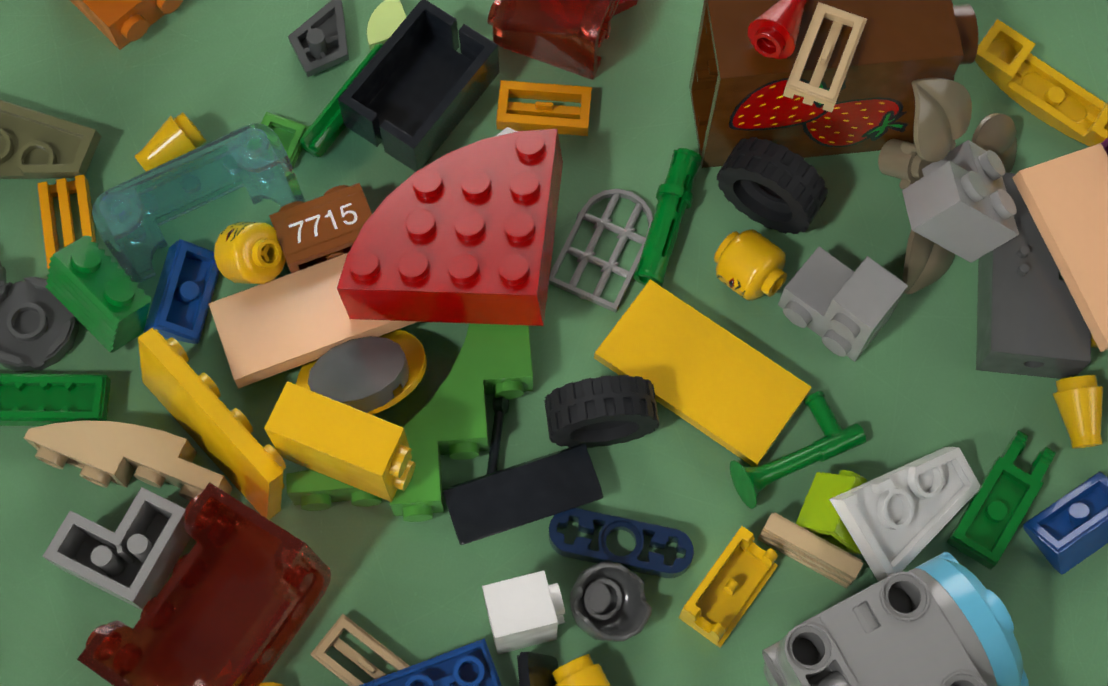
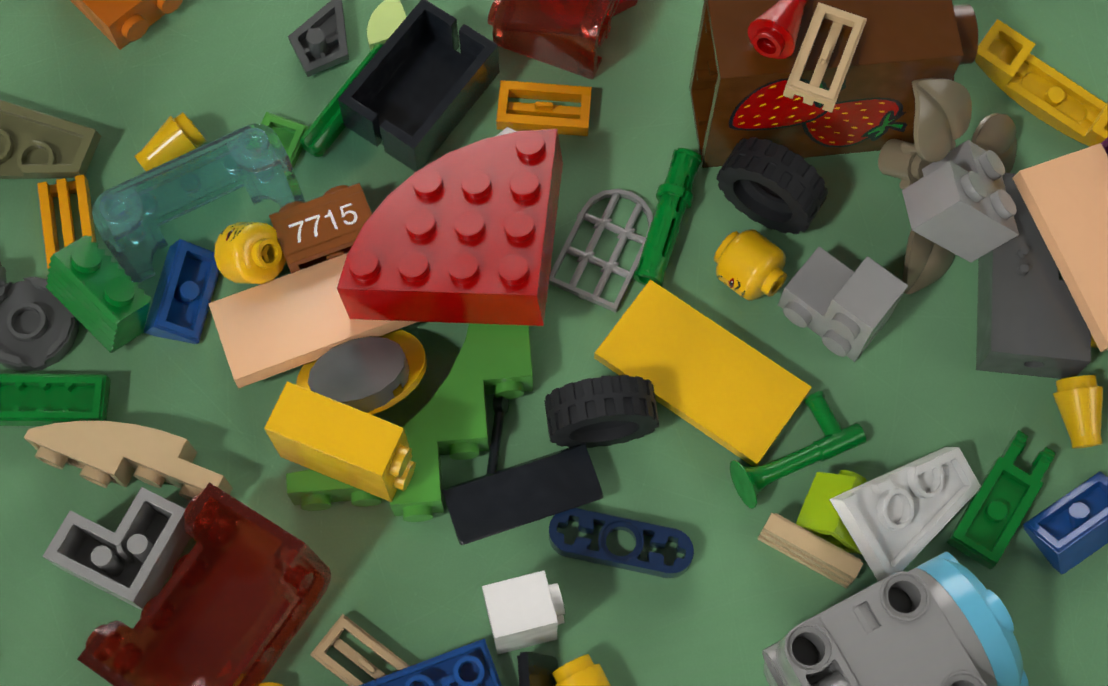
yellow tile [138,328,286,521] -> none
dark grey hair [570,562,652,642] -> none
yellow hinge [678,526,778,648] -> none

